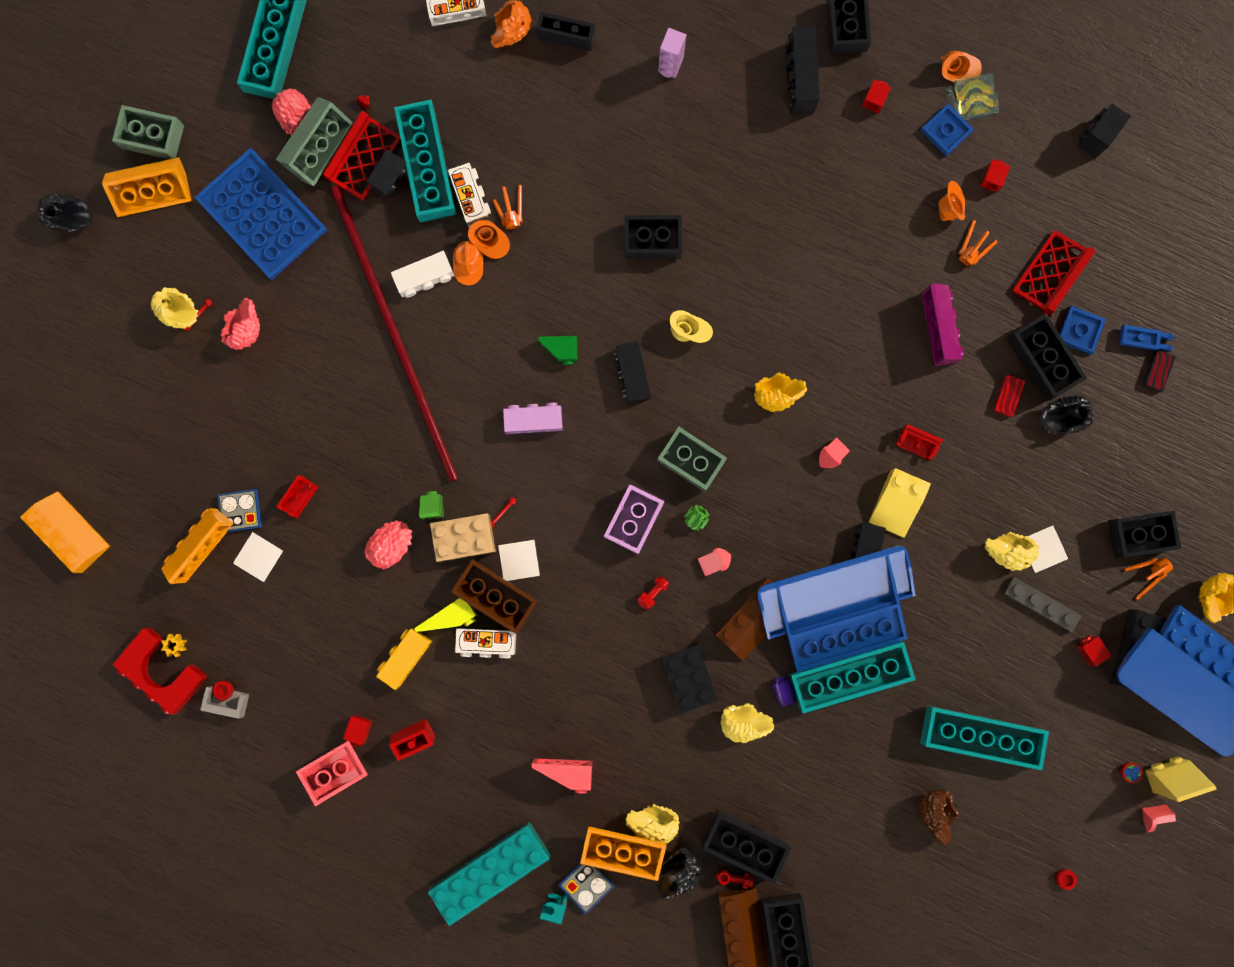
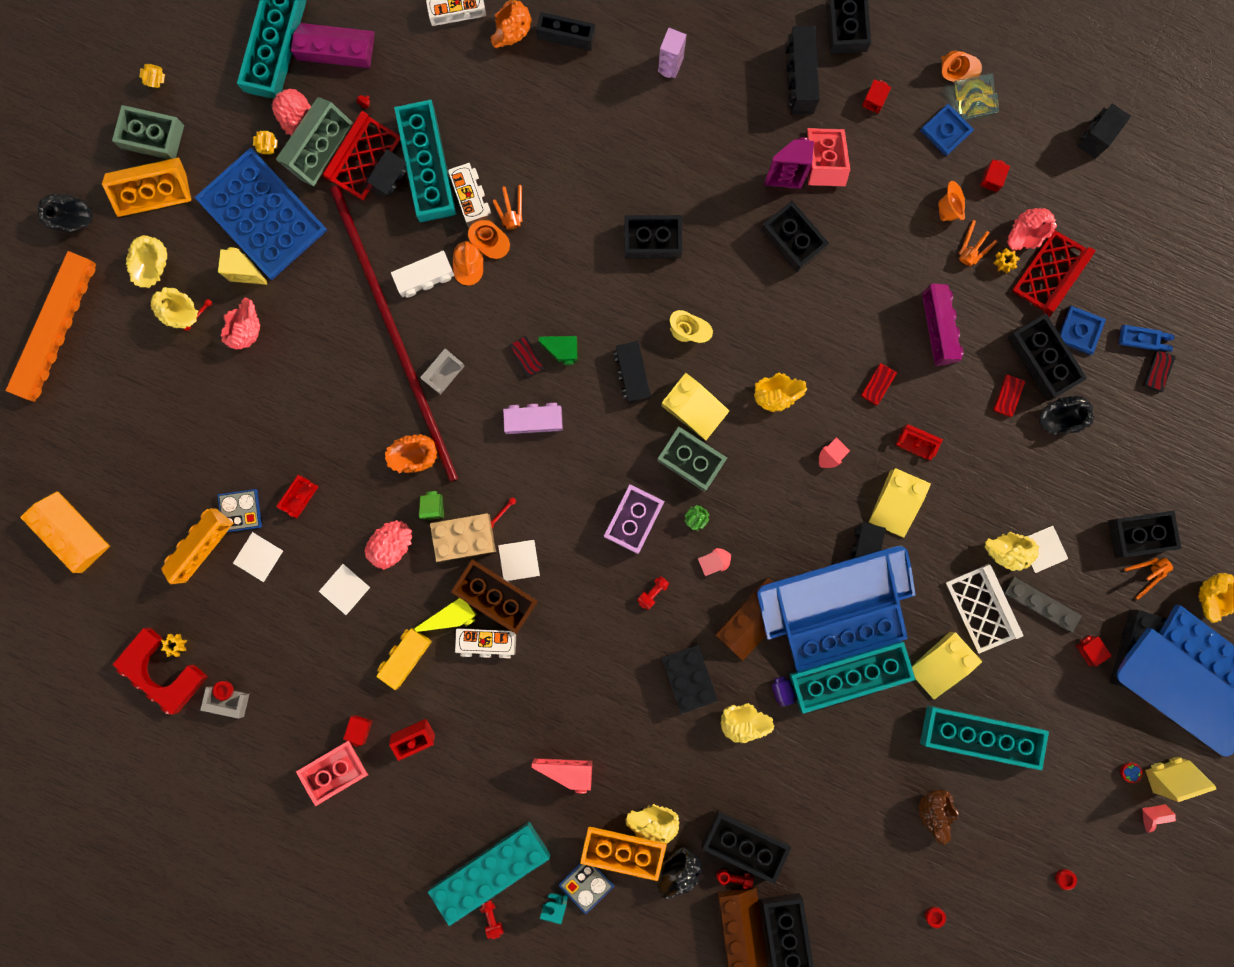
none -> orange brick [6,251,96,402]
none -> light yellow piece [126,235,167,289]
none -> yellow gear [139,64,165,88]
none -> light yellow slope [218,247,267,285]
none -> yellow gear [253,131,277,155]
none -> magenta slope [291,23,375,68]
none -> white sticker [319,564,370,615]
none -> orange piece [385,434,437,474]
none -> light grey panel [420,349,464,395]
none -> red bar [480,899,504,939]
none -> tile [509,336,544,378]
none -> light yellow slope [661,373,729,441]
none -> black brick [761,201,829,273]
none -> magenta slope [764,138,814,189]
none -> coral slope [807,128,850,186]
none -> tile [861,363,897,406]
none -> light yellow slope [912,632,982,699]
none -> red tile [925,906,946,928]
none -> white fence [946,564,1023,653]
none -> yellow gear [993,248,1019,274]
none -> coral piece [1007,208,1057,250]

